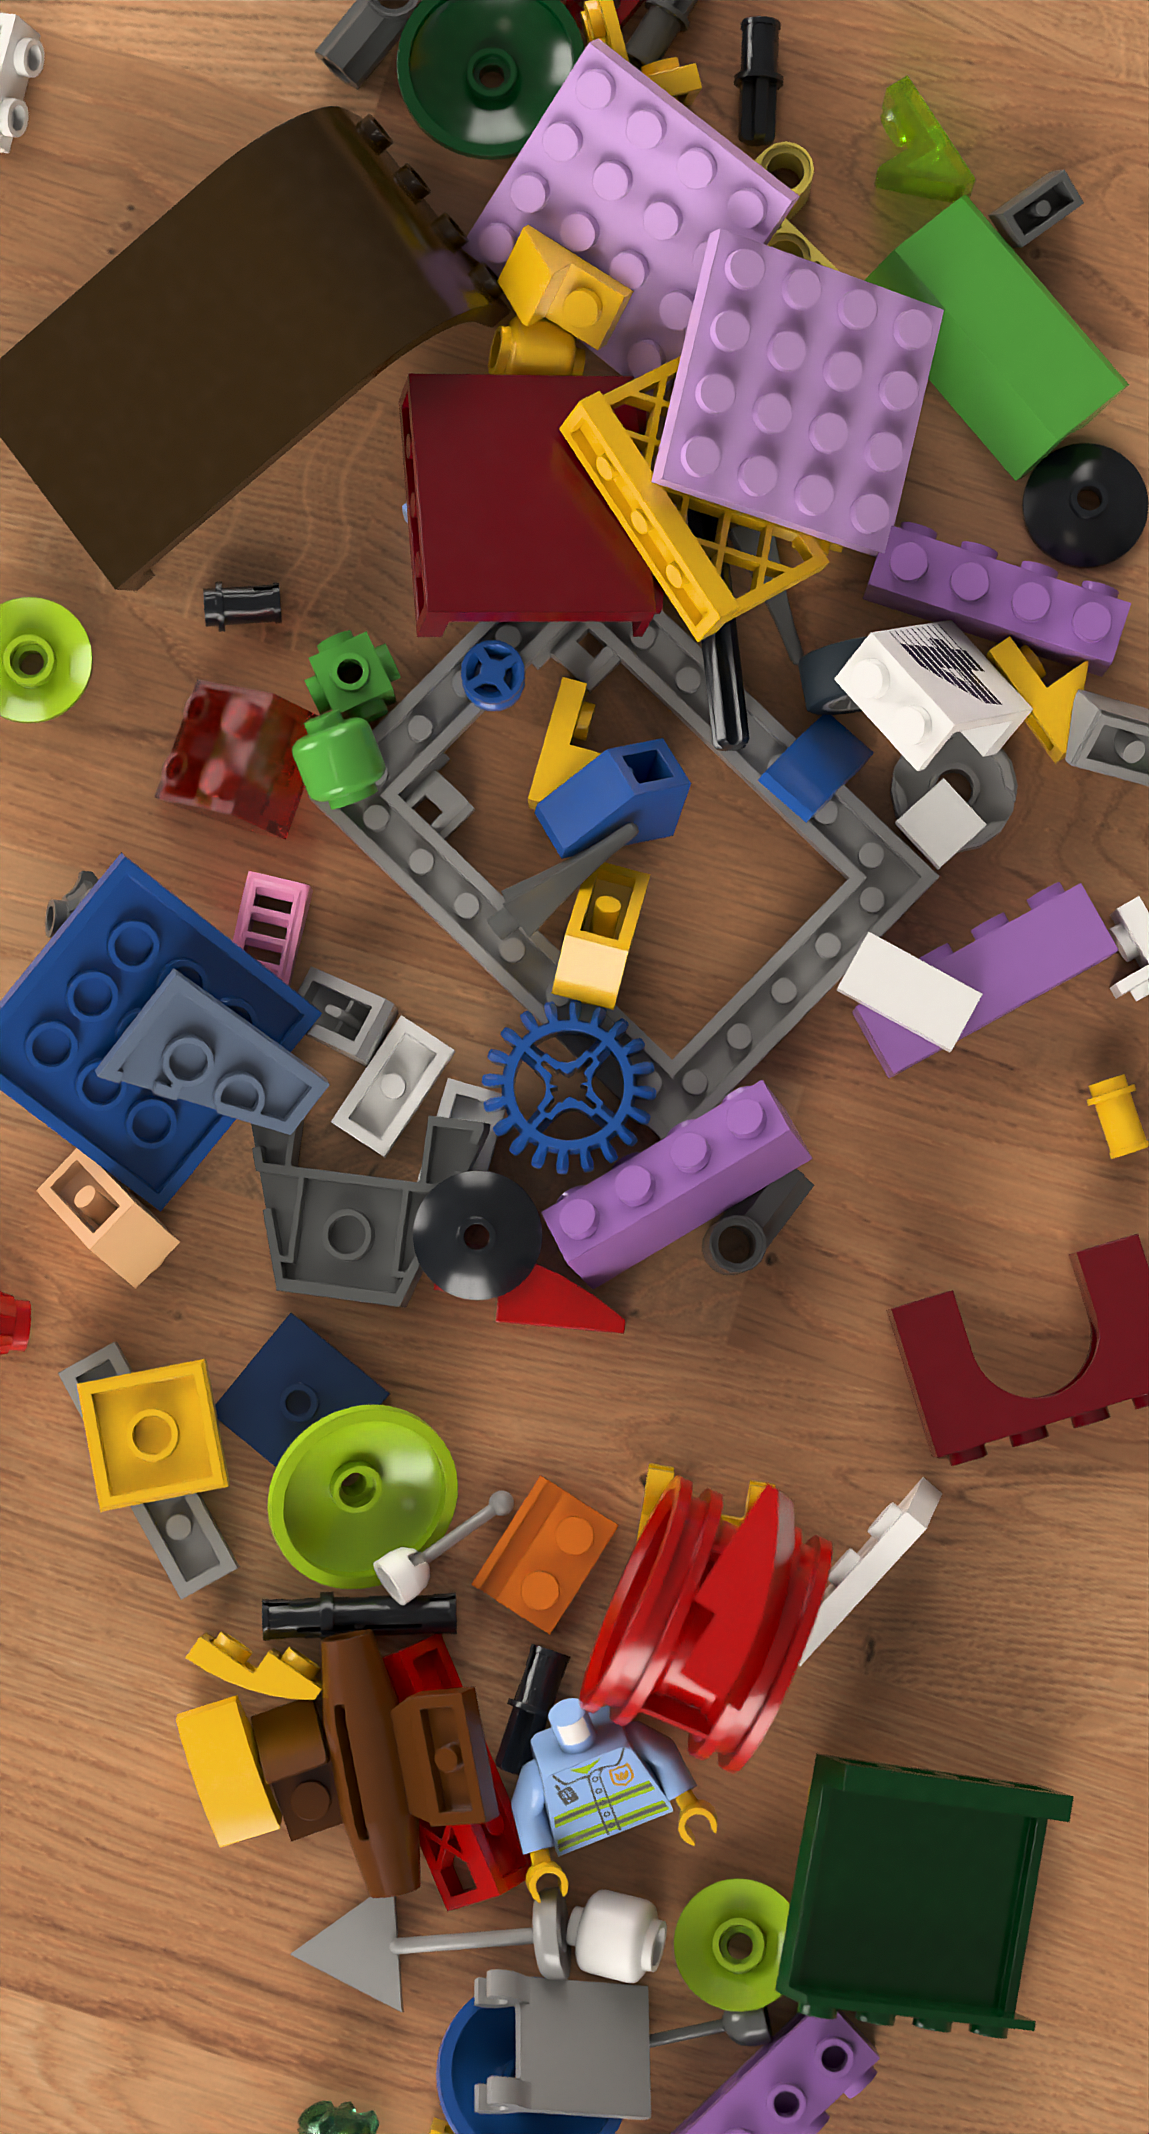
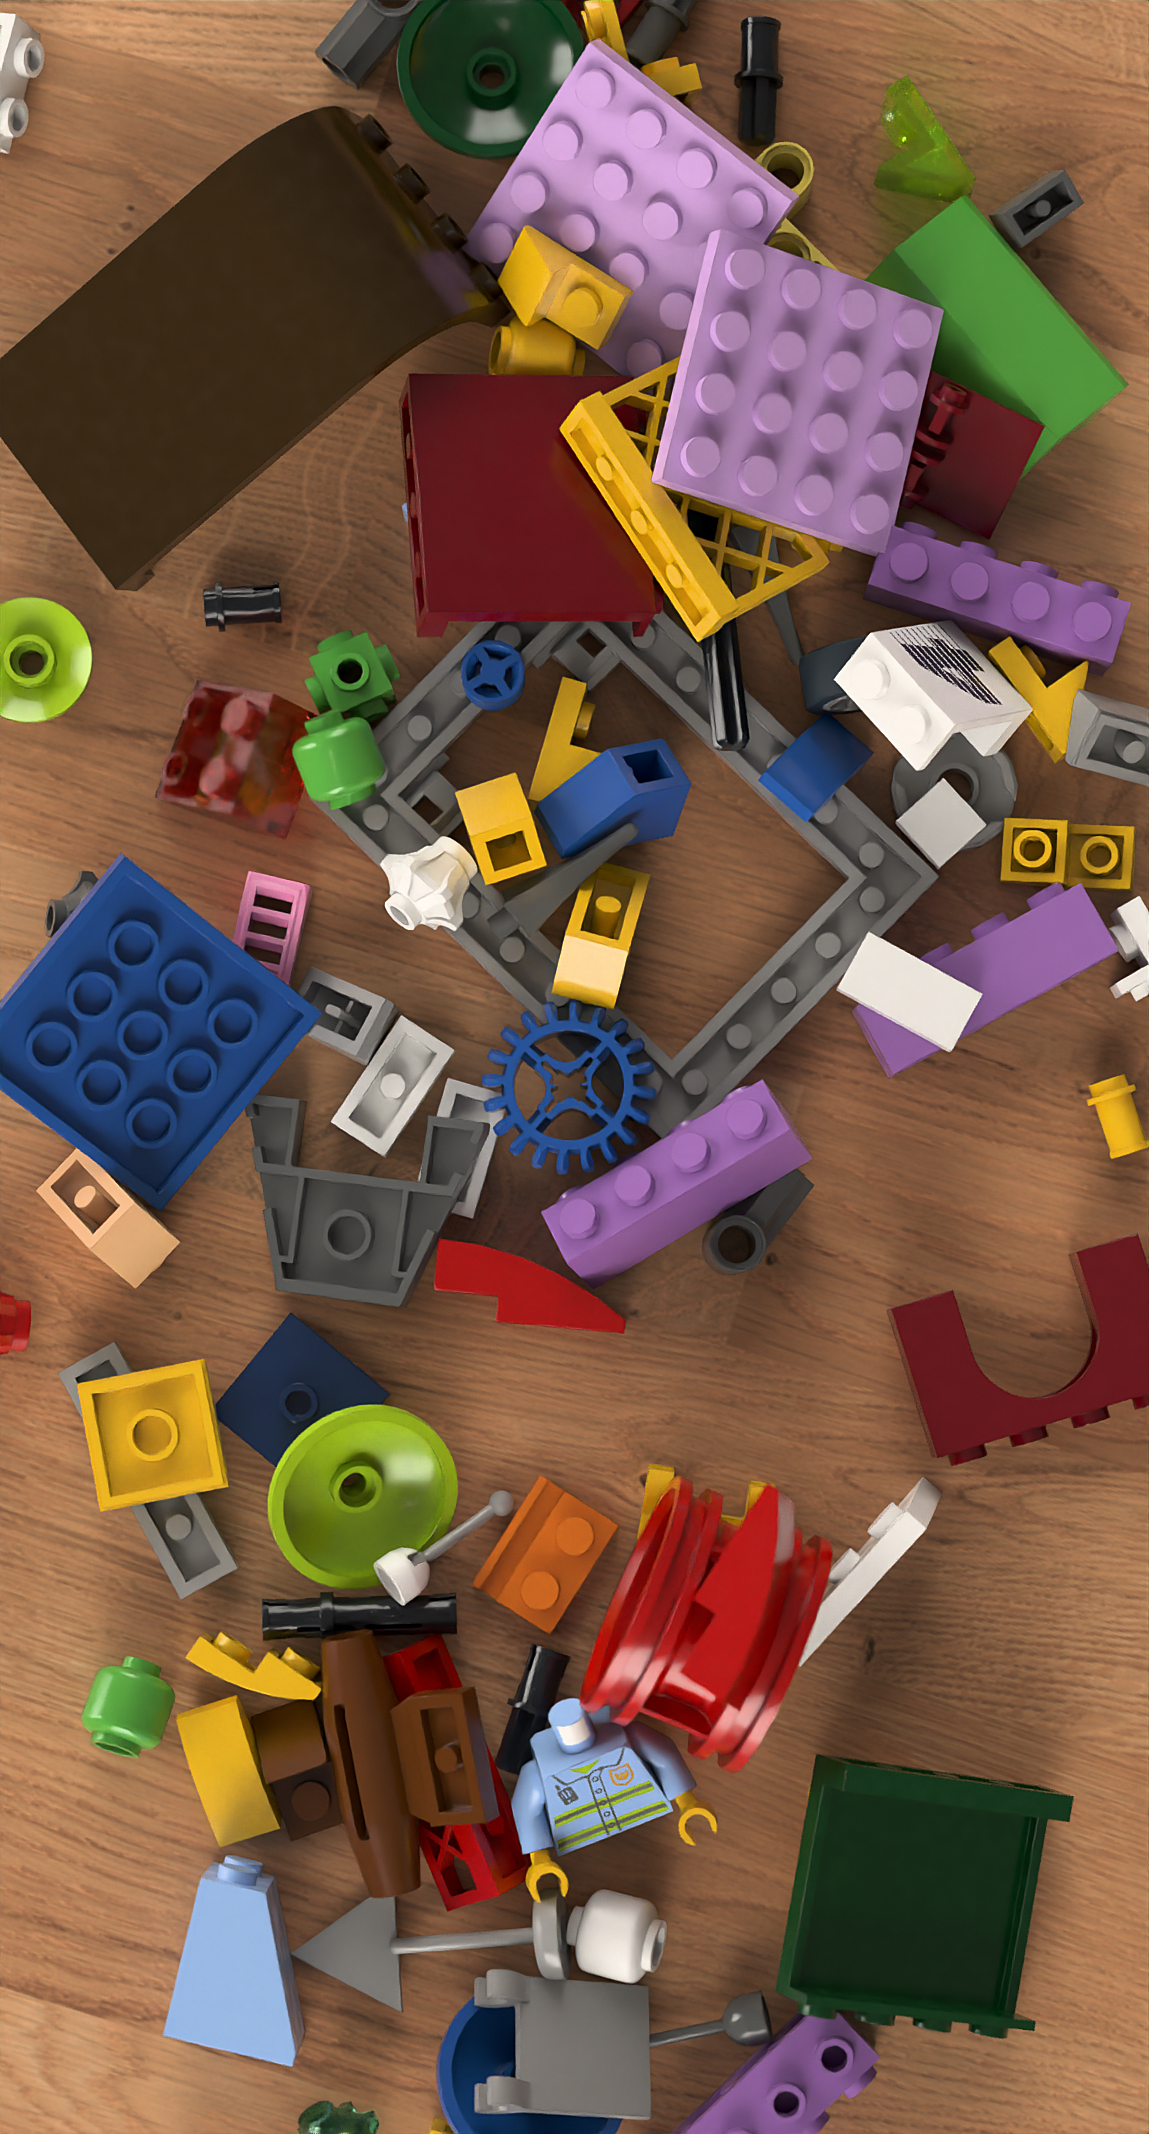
sand blue wing [95,968,330,1135] -> none
black dish [413,1170,543,1300] -> none
lime dish [674,1878,790,2012] -> none
black dish [1022,443,1149,568] -> none
none -> bright green head [81,1656,175,1758]
none -> light blue slope [163,1855,305,2067]
none -> white rock [380,836,478,931]
none -> yellow brick [455,772,547,886]
none -> dark red hinge [899,370,1045,540]
none -> yellow slope [1000,818,1137,893]

